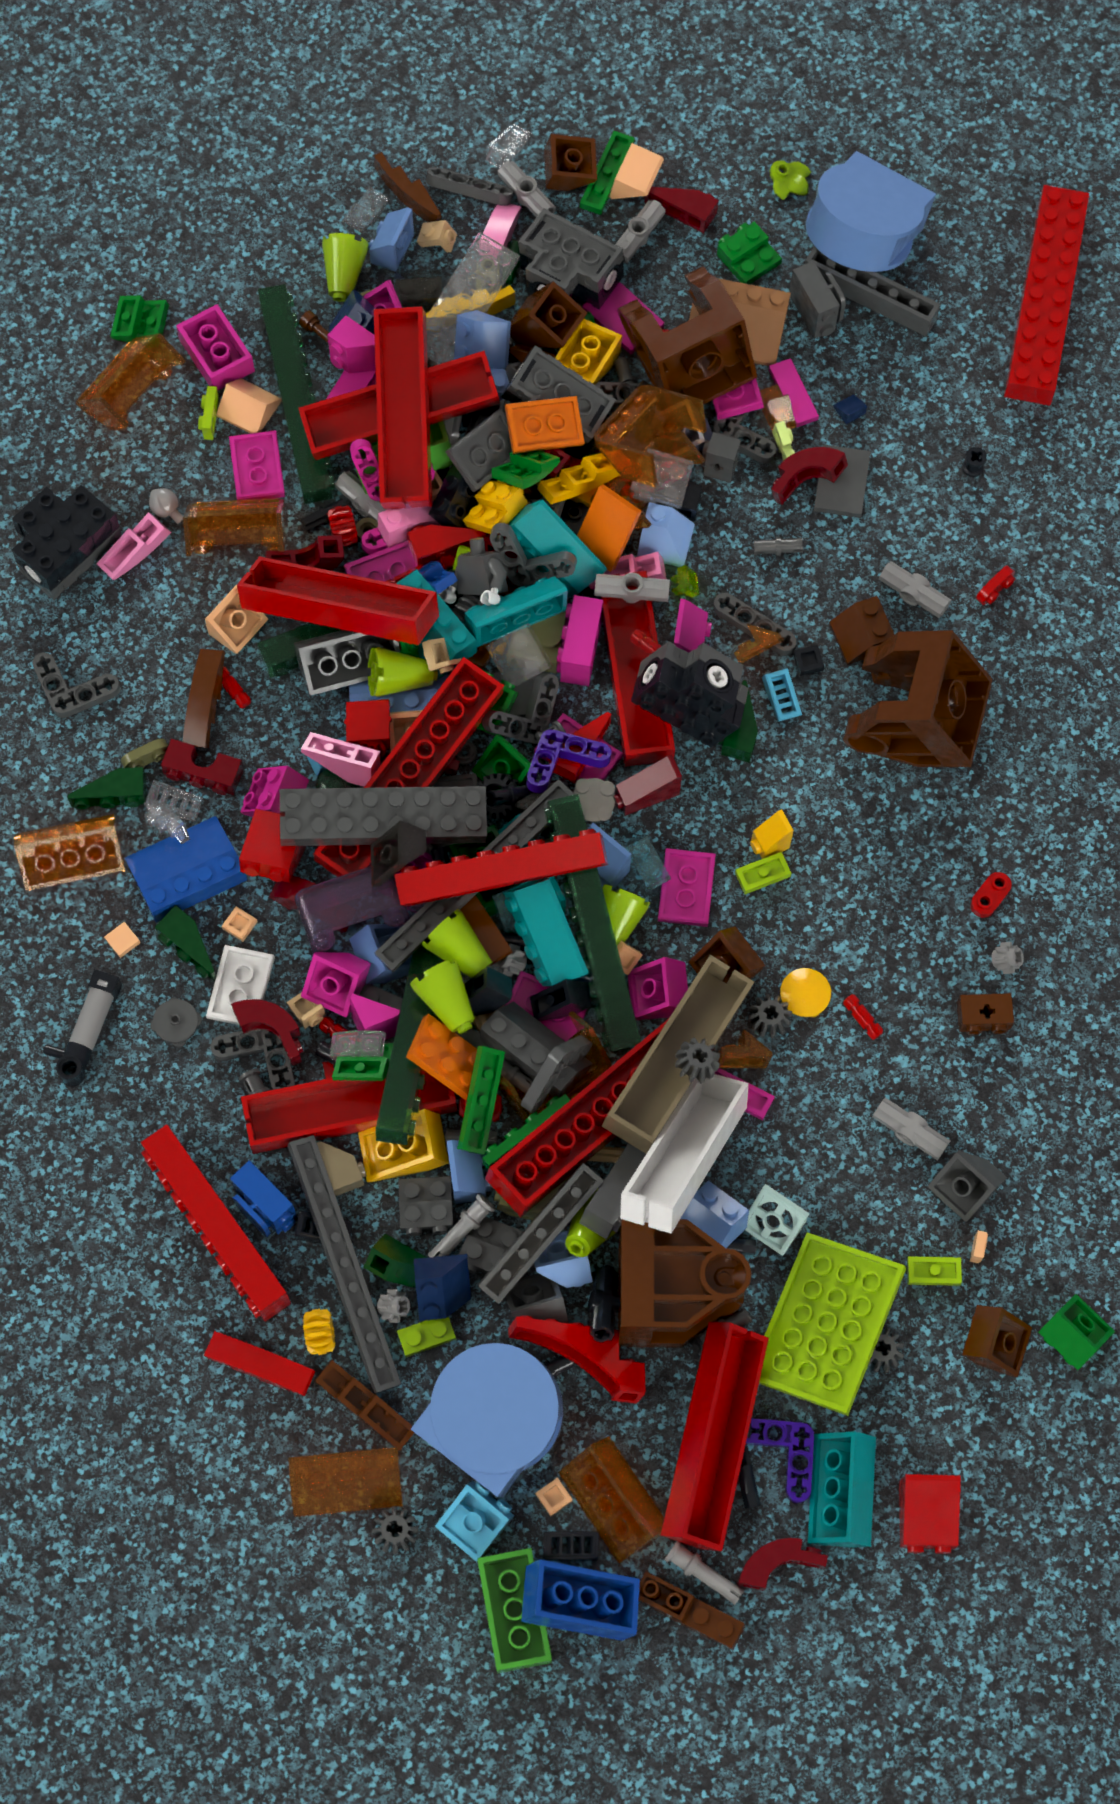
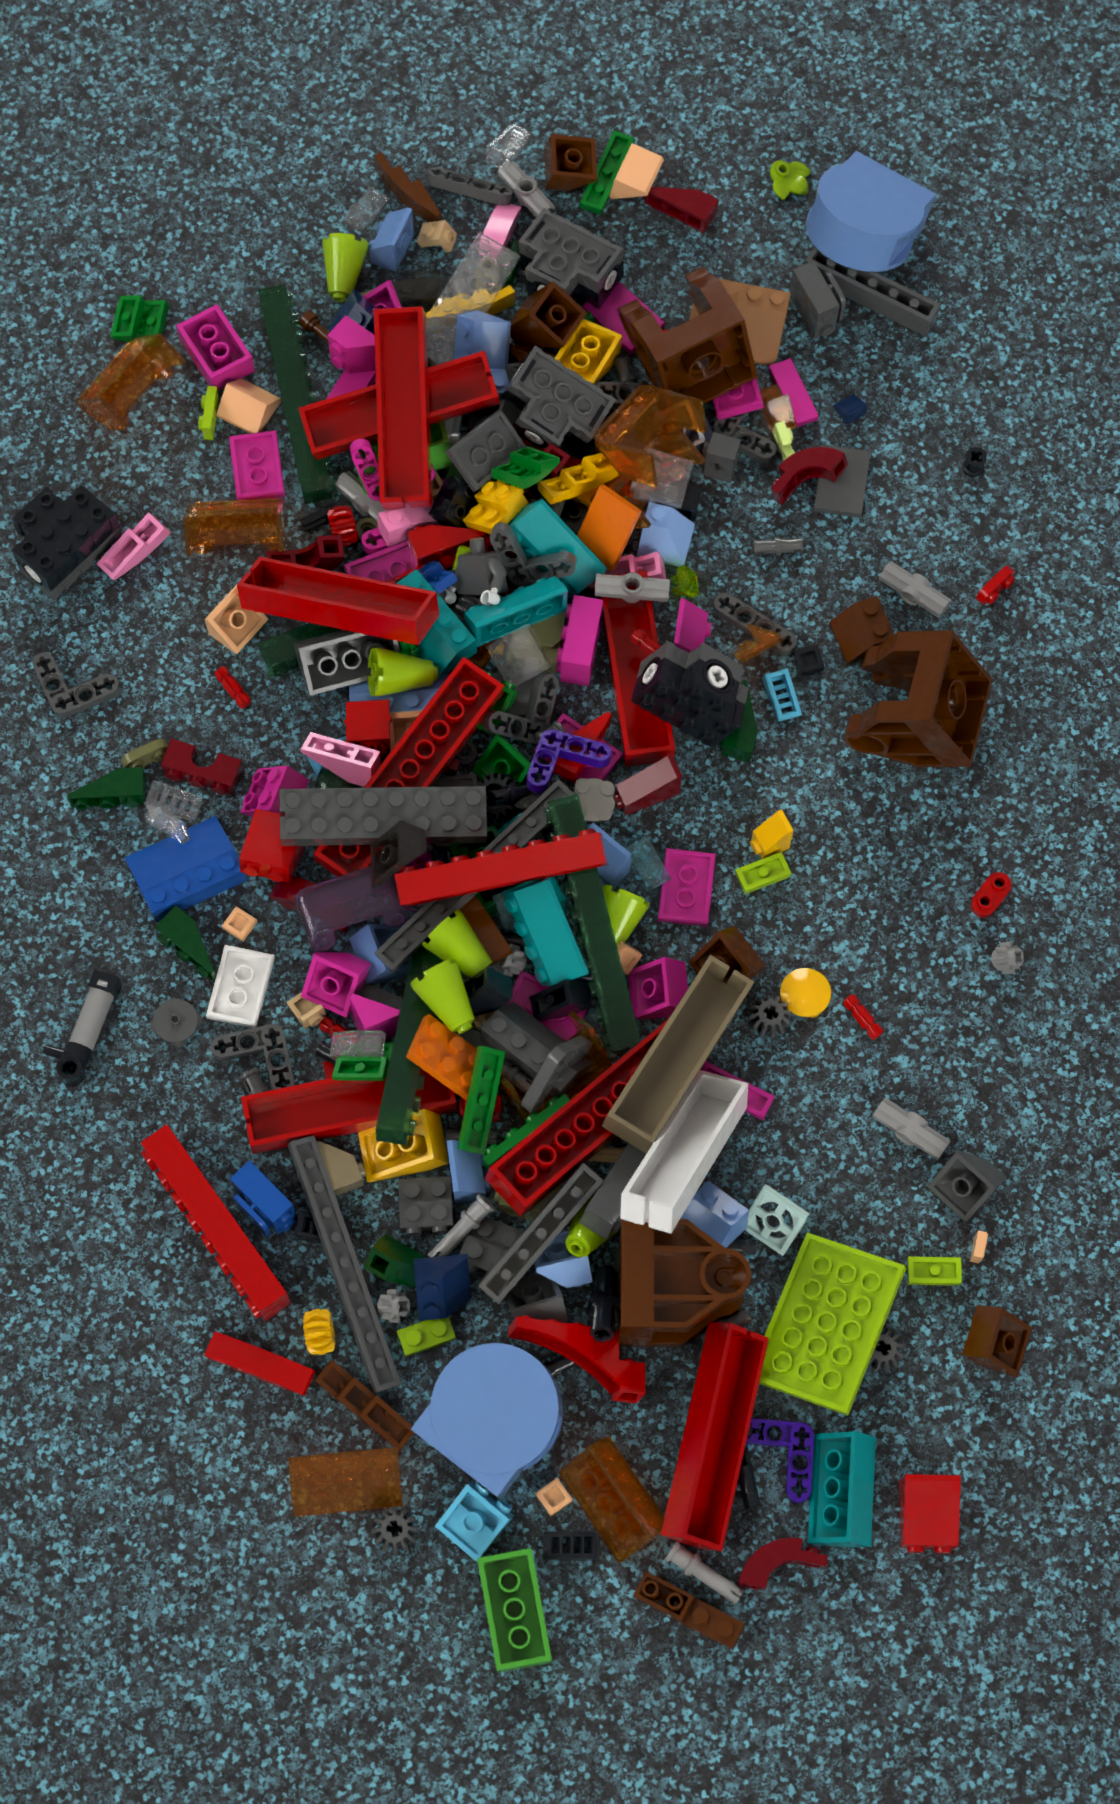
clear orange slope [14,814,125,891] -> none
light nougat tile [104,922,140,958] -> none
light grey piece [149,488,184,524] -> none
reddish brown slope [183,649,225,748] -> none
dark red arch [231,999,304,1066] -> none
tan bracket [422,638,461,674] -> none
orange tile [505,396,585,454] -> none
blue brick [521,1559,640,1641] -> none
light grey piece [615,200,665,263] -> none
dark grey gear [675,1037,720,1084] -> none
green plate [717,221,782,284] -> none
clear orange slope [717,1030,773,1068] -> none
reddish brown brick [957,993,1014,1035] -> none
red brick [1004,185,1089,406] -> none
green slope [1038,1294,1115,1370] -> none

